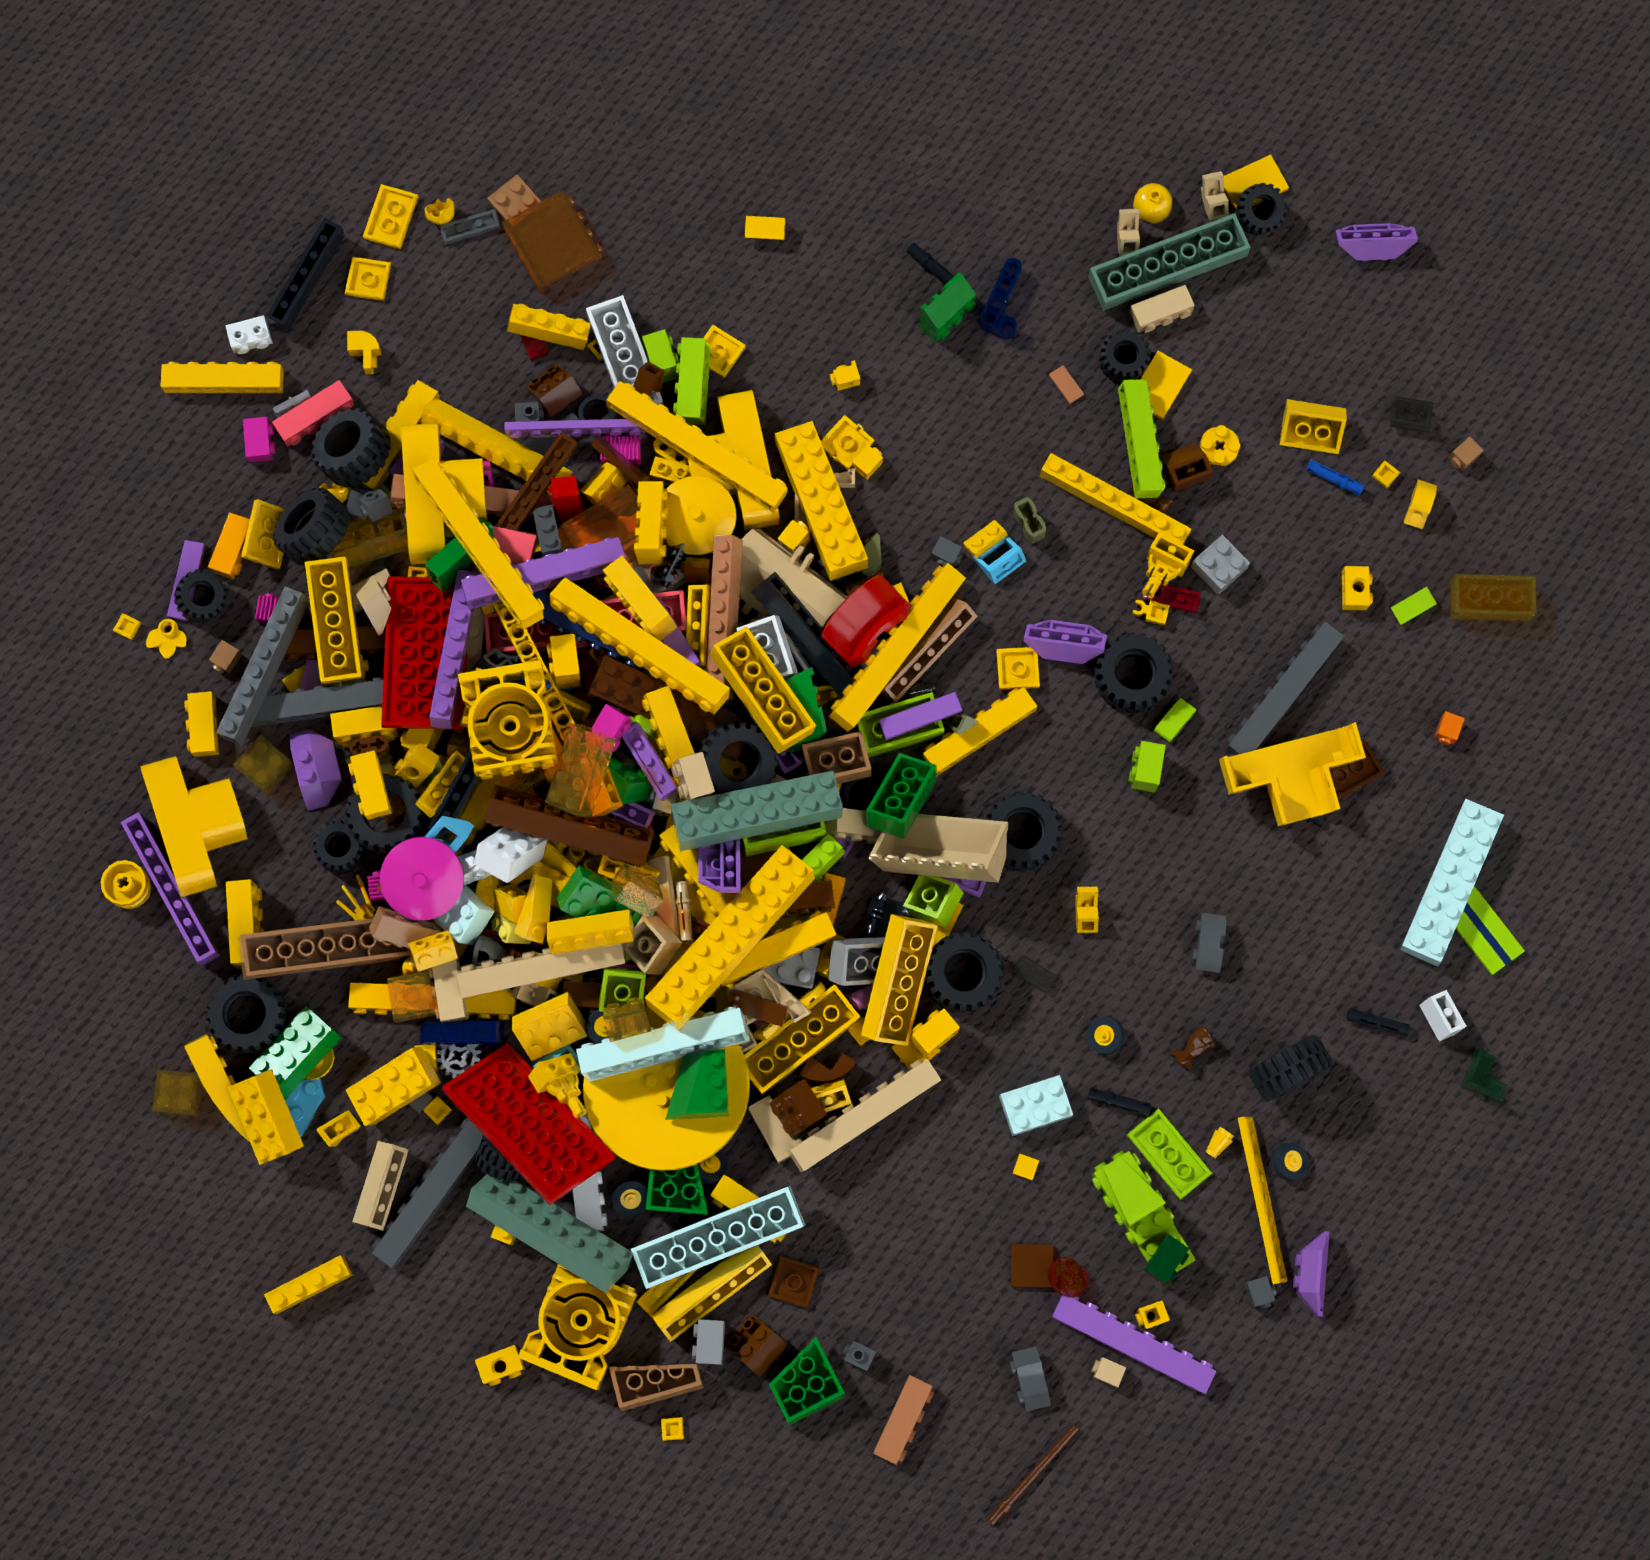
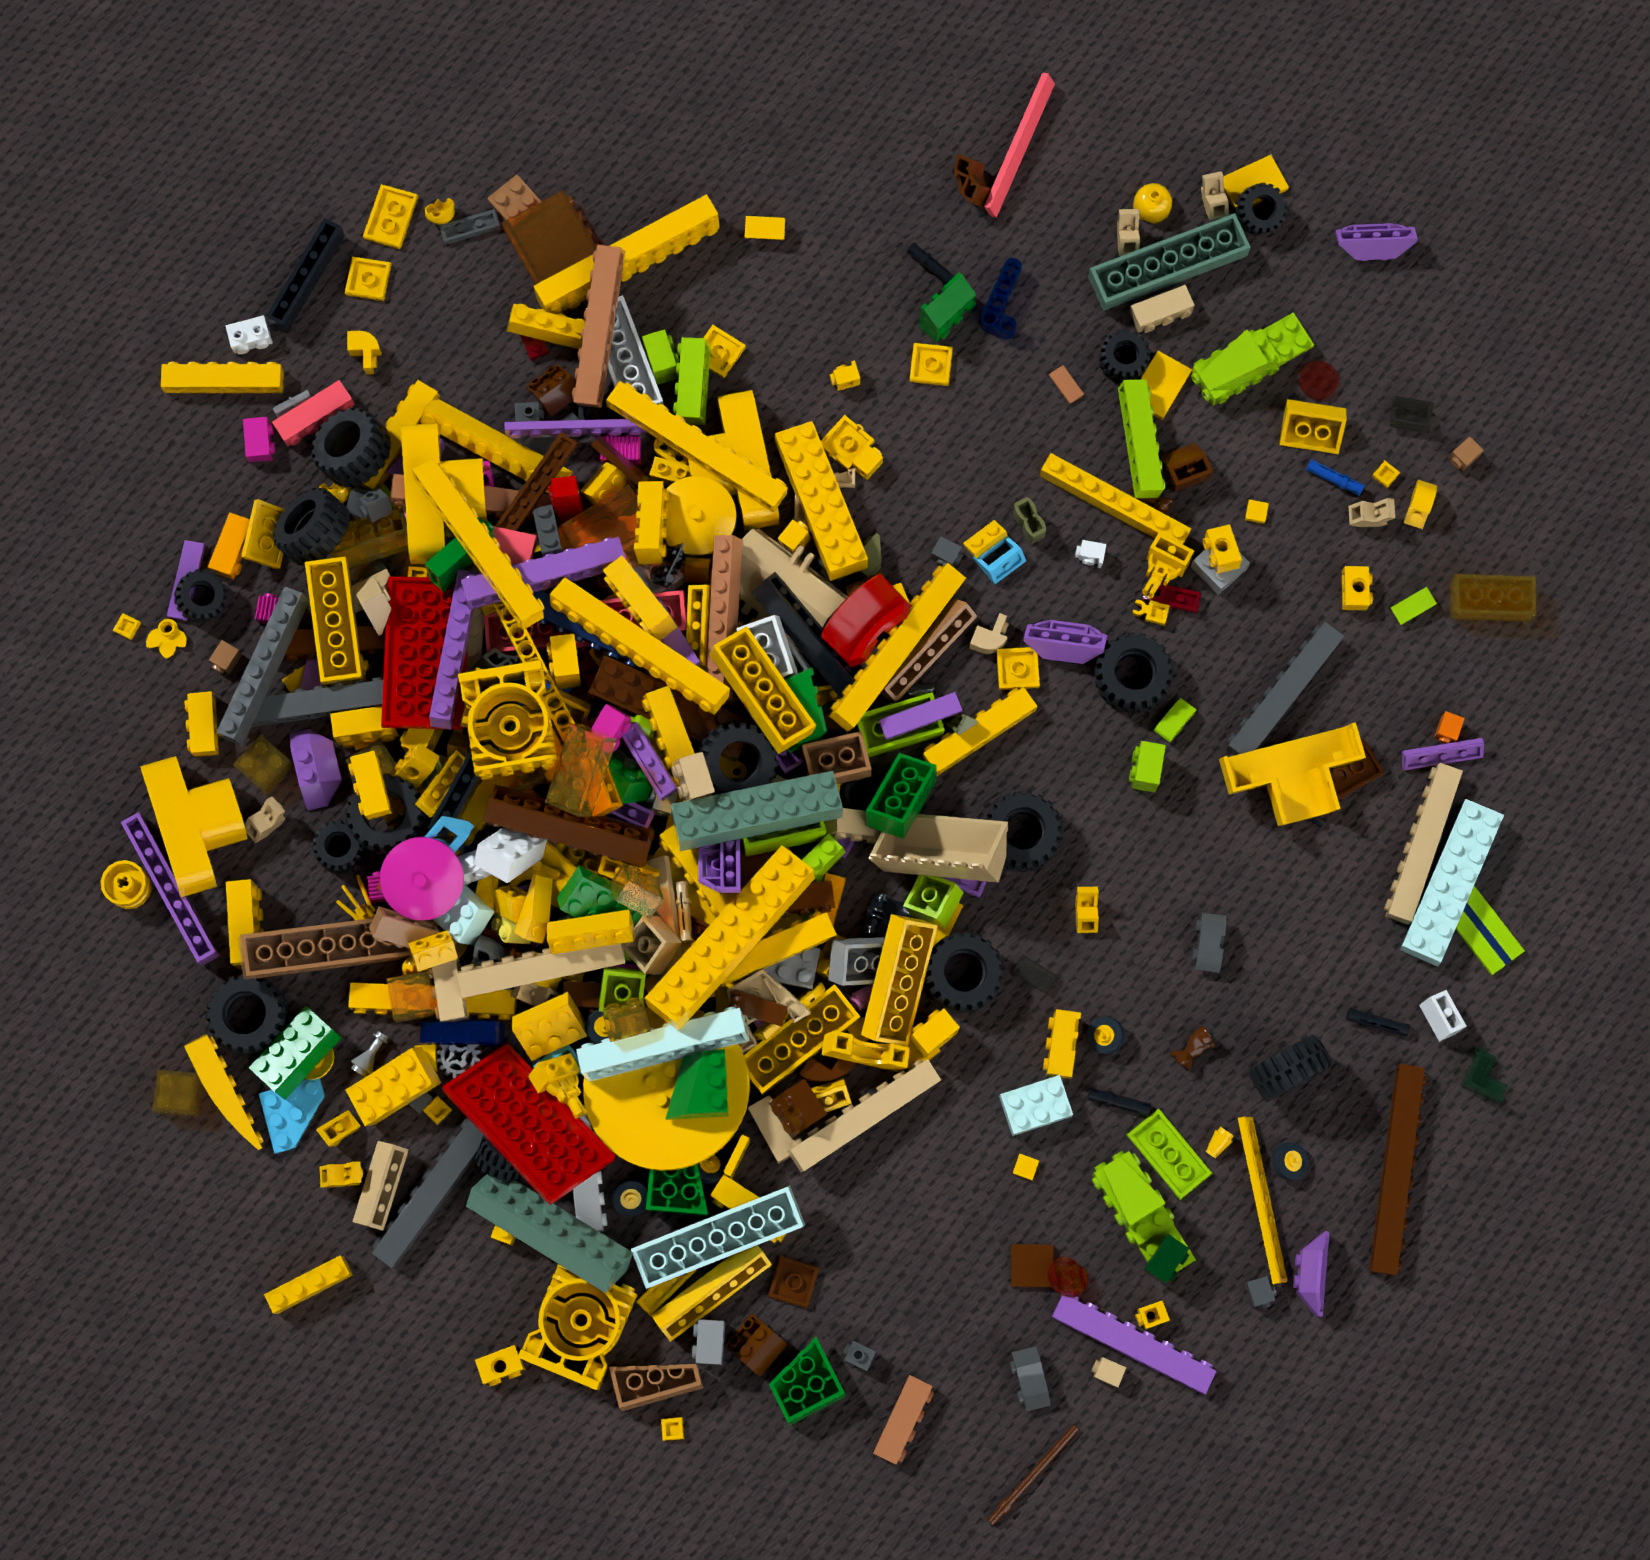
yellow brick [227,1069,304,1165] -> none
reddish brown beam [350,735,390,756] -> none
reddish brown brick [633,362,665,397] -> none
yellow plate [1200,425,1240,466] -> none
none -> tan brick [245,797,285,843]
none -> yellow brick [320,1162,363,1188]
none -> light grey piece [351,1031,388,1077]
none -> yellow brick [533,194,720,314]
none -> nougat brick [572,245,625,408]
none -> yellow tile [724,1135,750,1179]
none -> yellow arch [822,1030,910,1072]
none -> yellow tile [909,343,953,386]
none -> reddish brown brick [954,153,991,207]
none -> tan brick [969,613,1009,654]
none -> coral tile [984,73,1055,218]
none -> yellow wedge [1043,1009,1081,1079]
none -> white brick [1075,540,1106,568]
none -> lime wedge [1191,313,1314,406]
none -> yellow brick [1203,524,1242,574]
none -> yellow tile [1245,500,1269,524]
none -> clear red tile [1299,361,1339,400]
none -> tan brick [1349,498,1395,527]
none -> reddish brown brick [1369,1064,1427,1276]
none -> tan brick [1384,763,1463,925]
none -> medium lavender tile [1402,738,1484,770]

